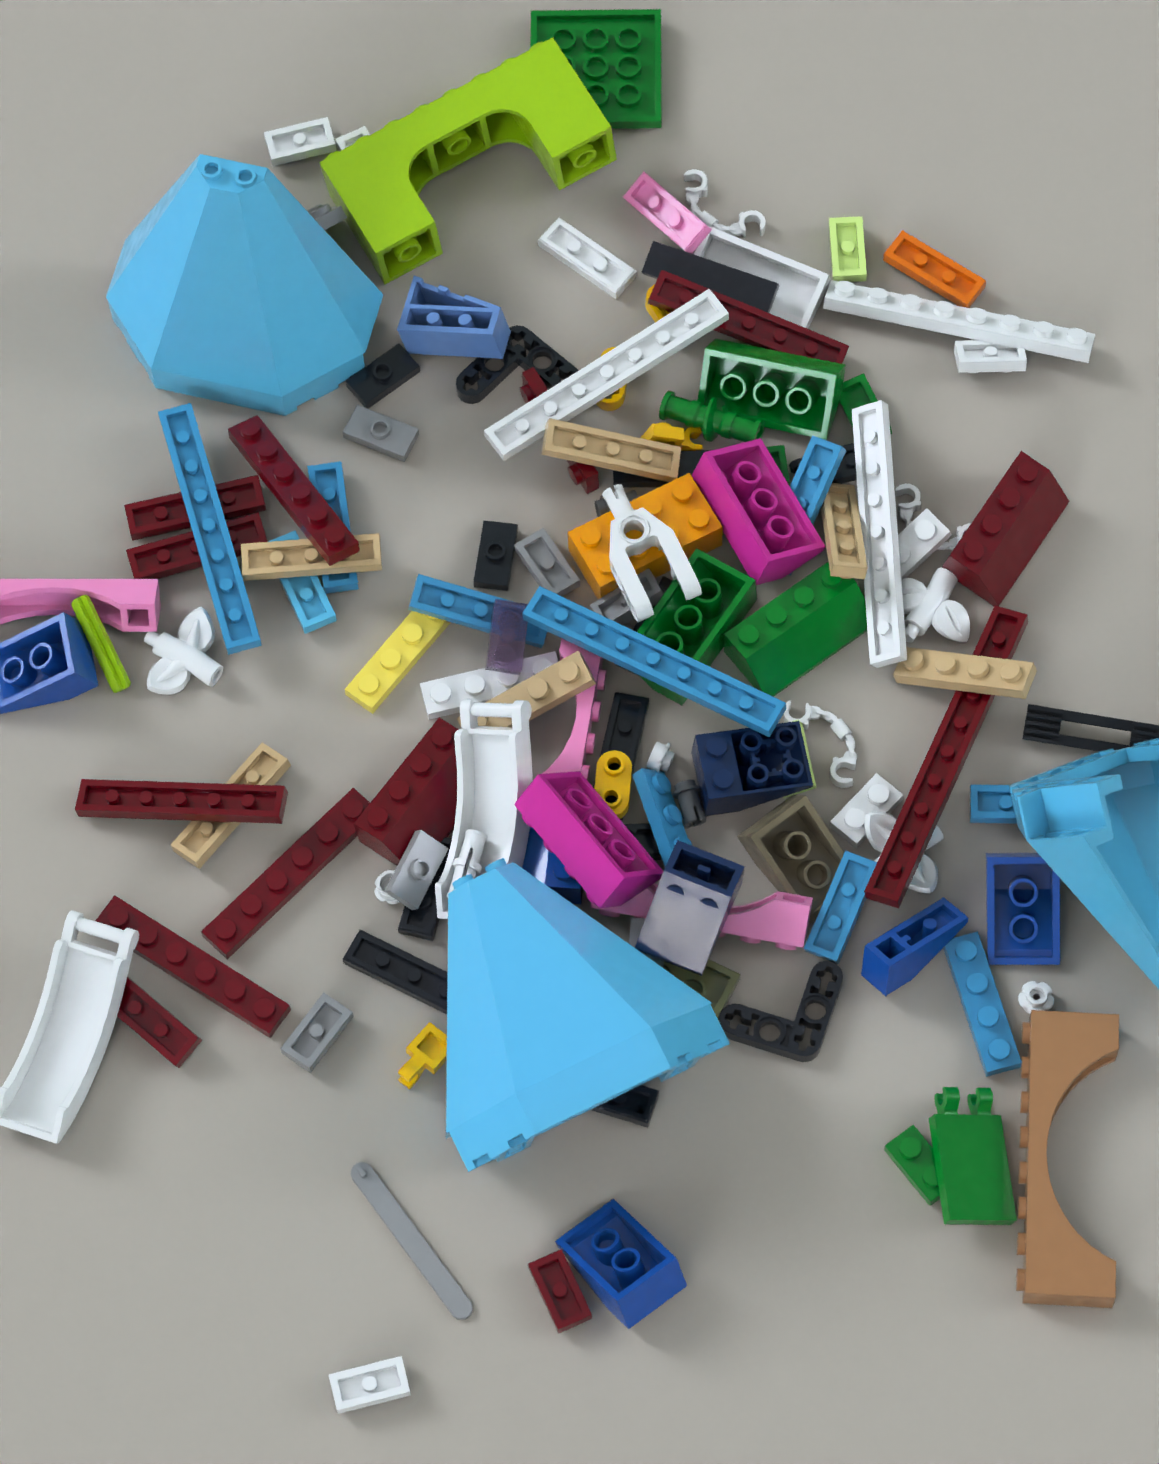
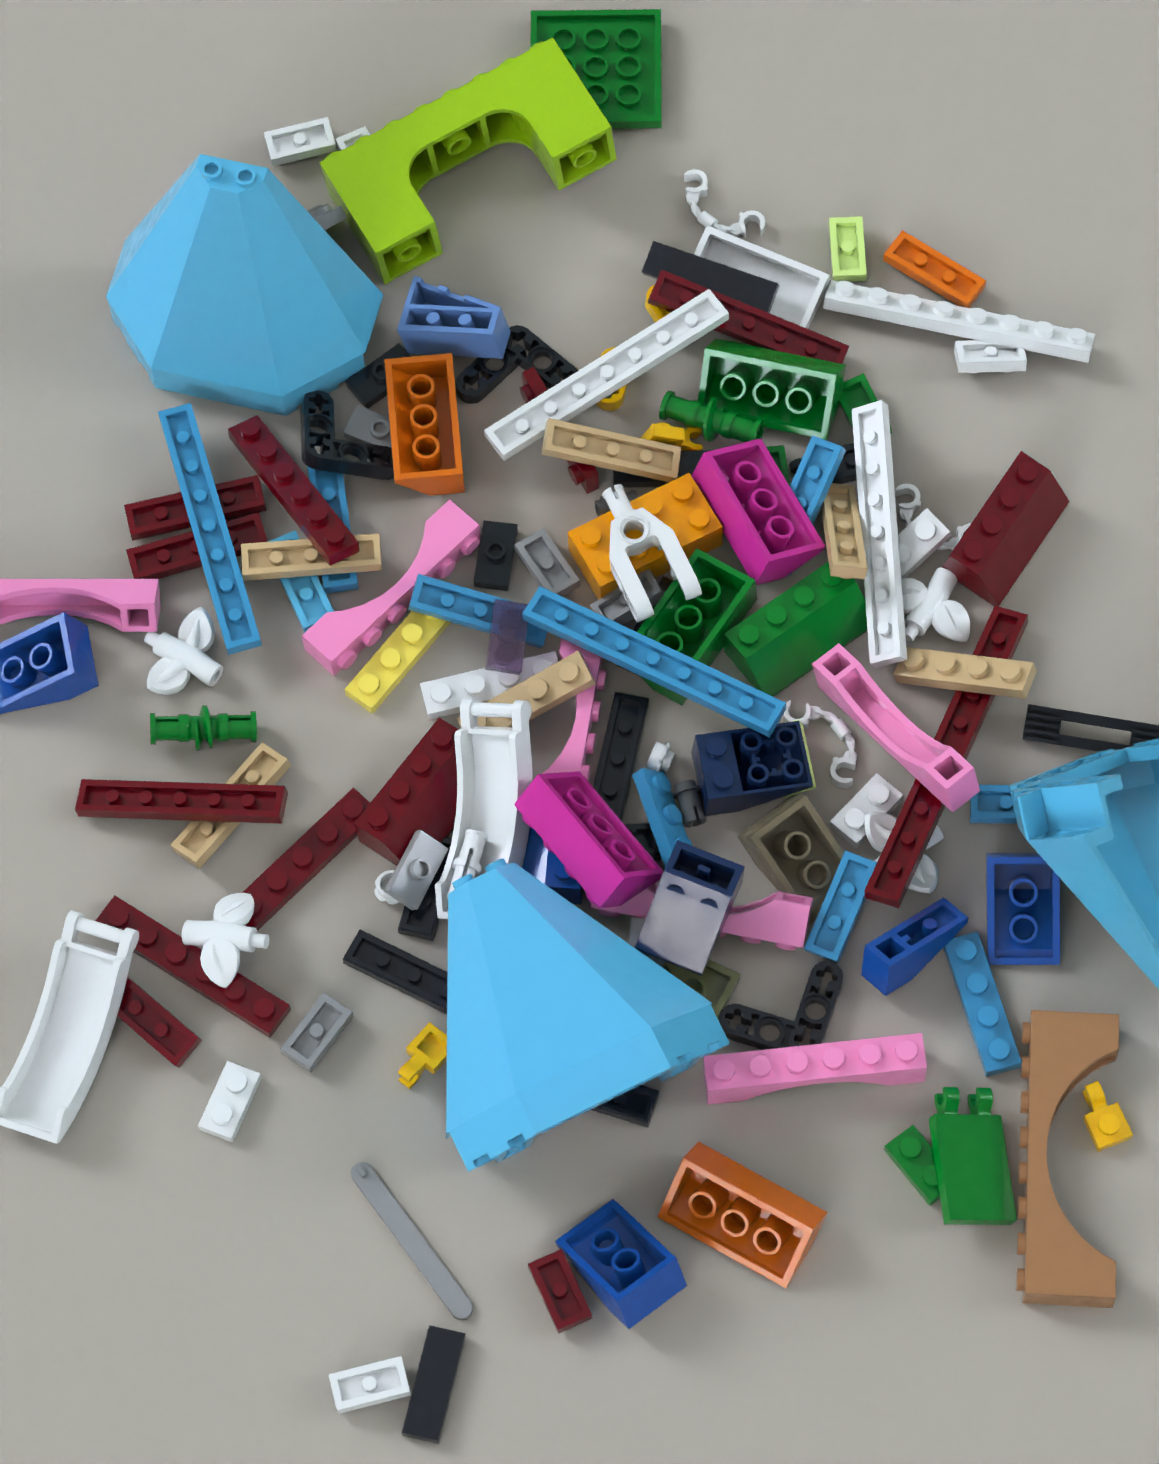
lime axle [71,595,131,693] -> none
white tile [538,217,637,299] -> none
yellow plate [594,750,632,819] -> none
bright pink tile [623,172,712,254] -> none
white plate [1018,981,1054,1014] -> none
none -> green piece [150,705,257,751]
none -> white plant [182,893,269,988]
none -> white plate [198,1061,262,1143]
none -> black beam [300,390,394,480]
none -> bright pink arch [302,499,481,676]
none -> orange slope [384,353,465,496]
none -> black tile [402,1325,466,1444]
none -> orange slope [657,1142,828,1288]
none -> bright pink arch [703,1033,927,1105]
none -> bright pink arch [812,643,980,812]
none -> yellow plate [1082,1081,1133,1152]

